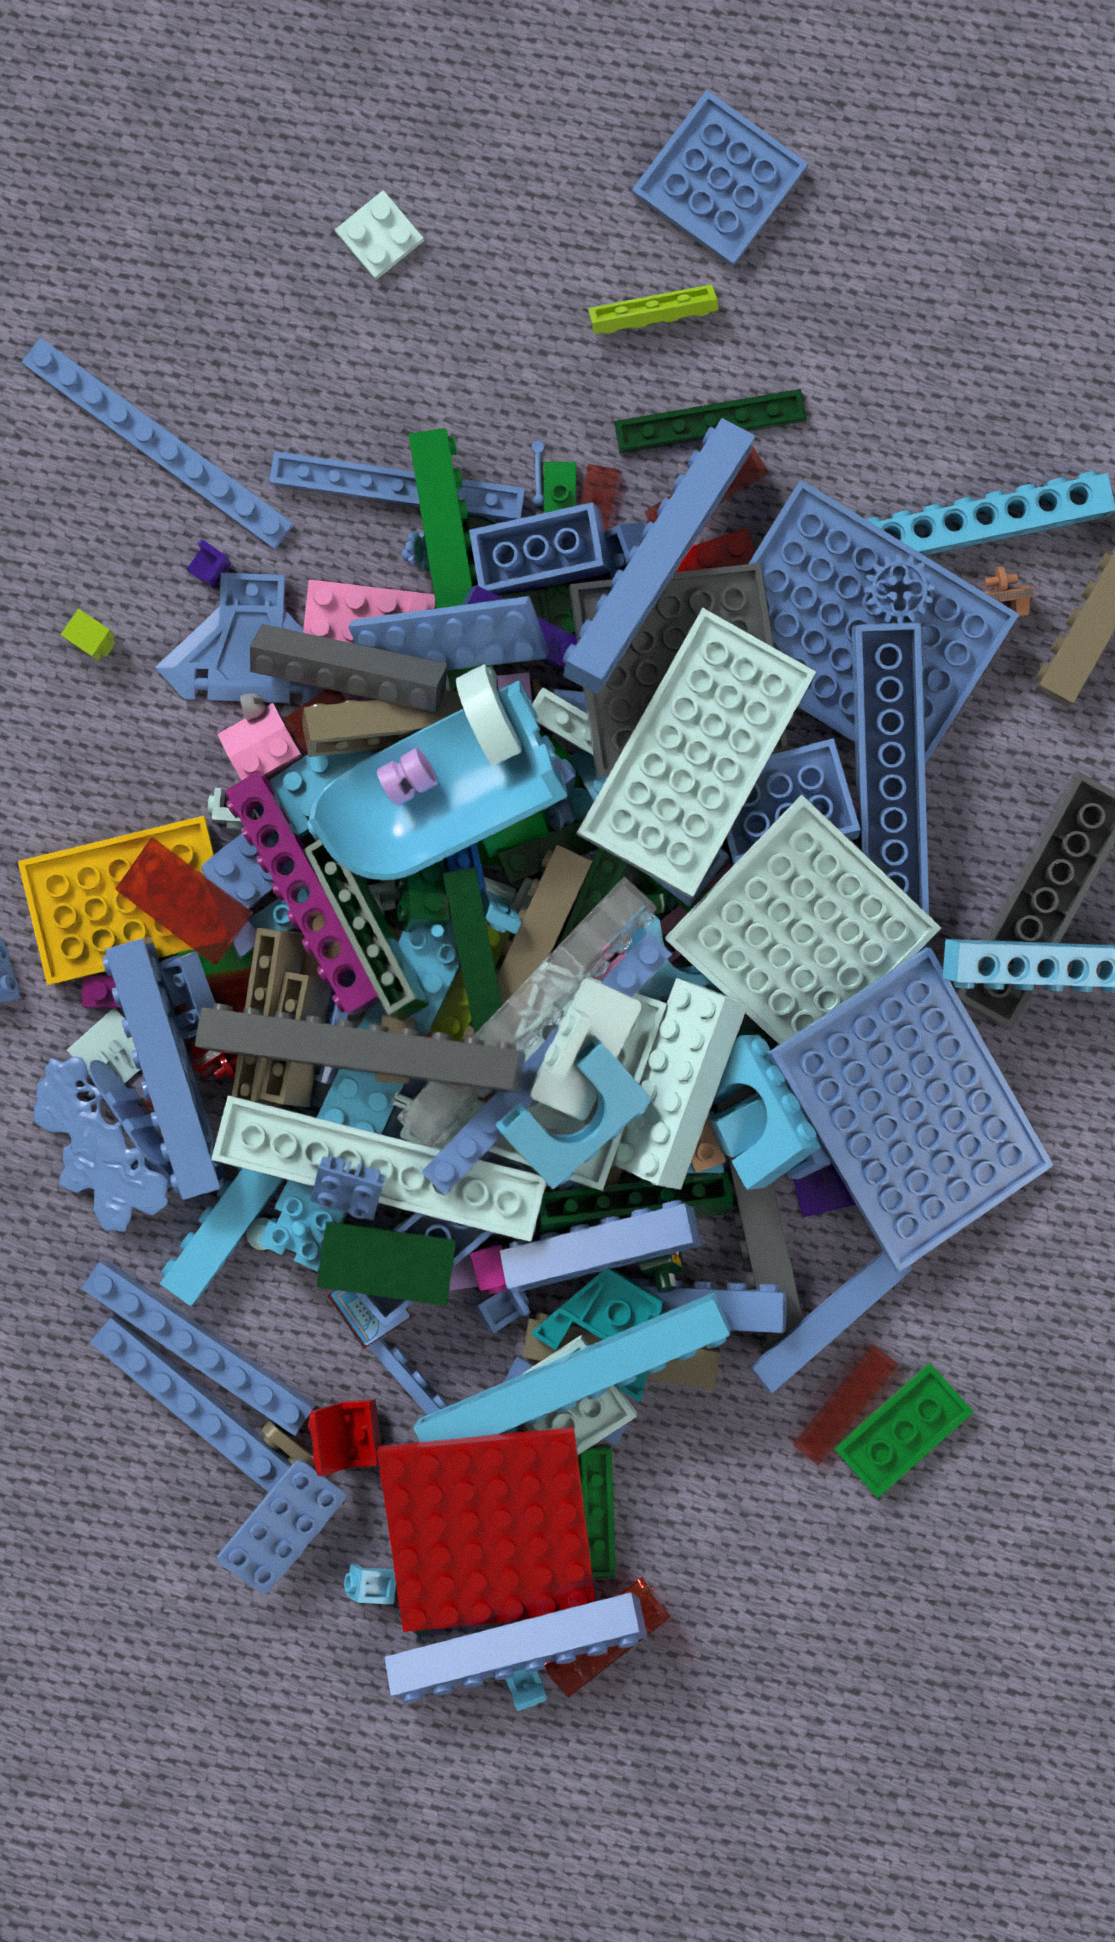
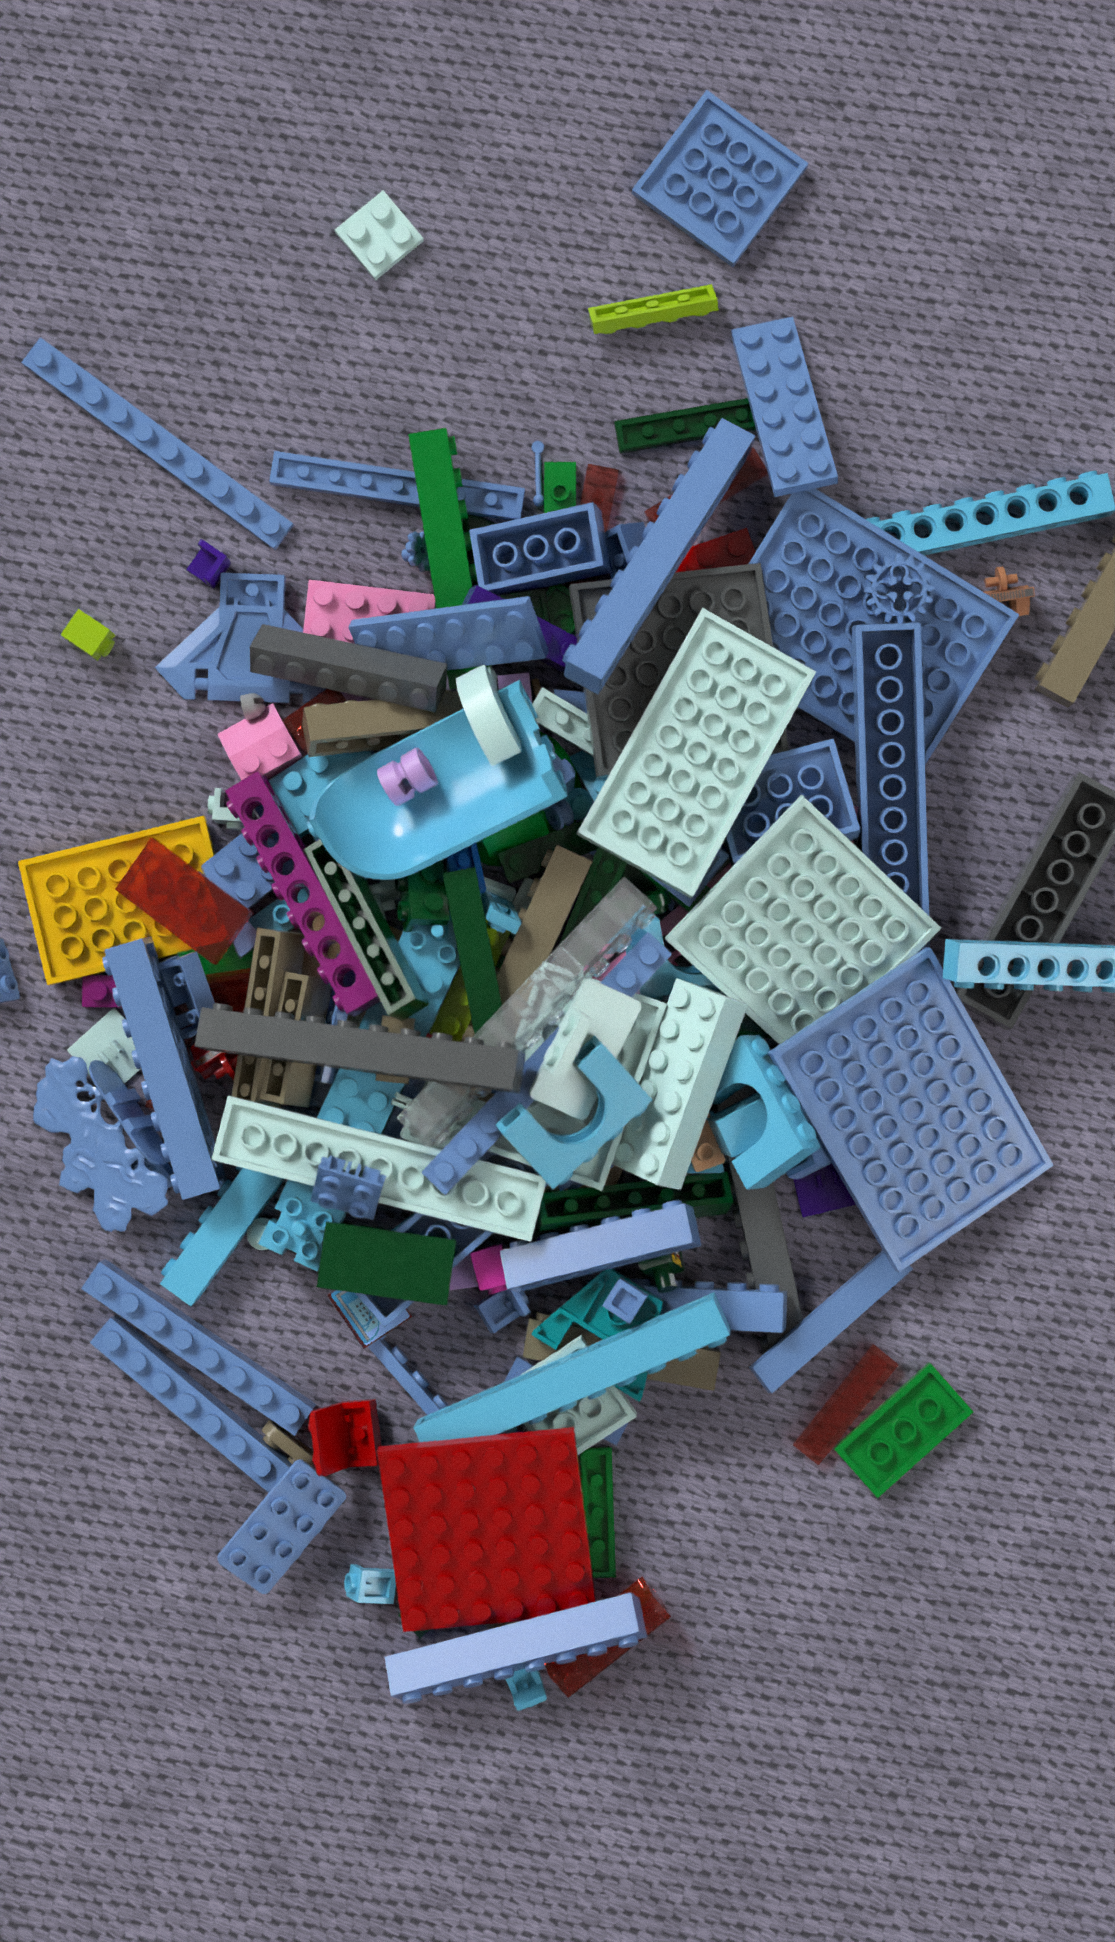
none -> medium blue plate [602,1277,648,1324]
none -> medium blue plate [731,317,838,497]

